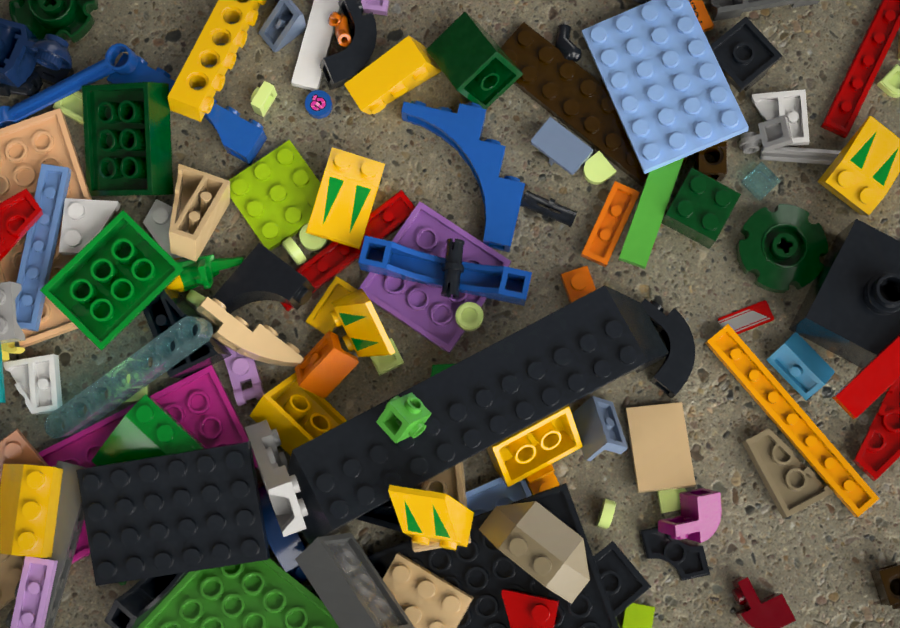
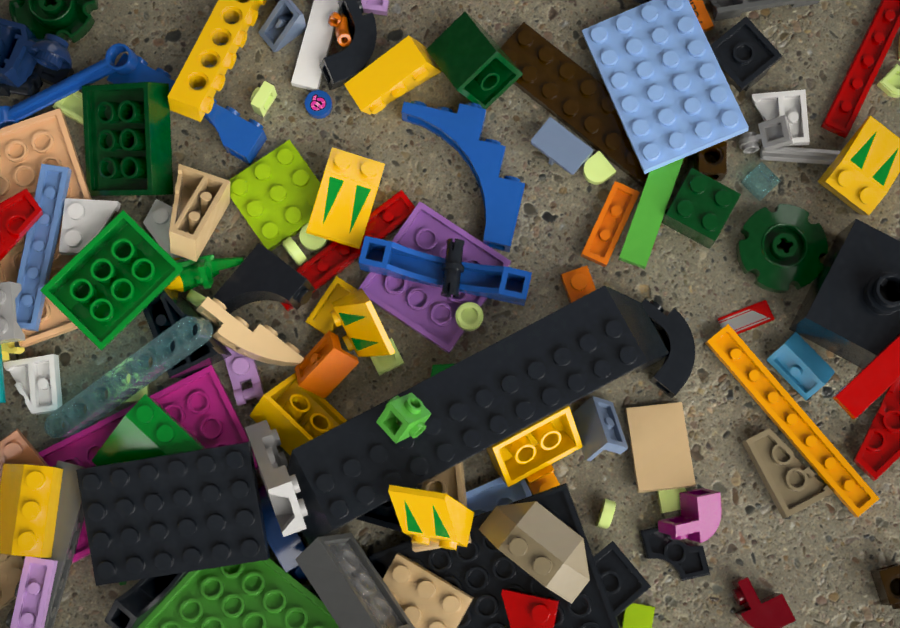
black pin [520,190,578,227] -> none
black arm [555,24,582,62] -> none

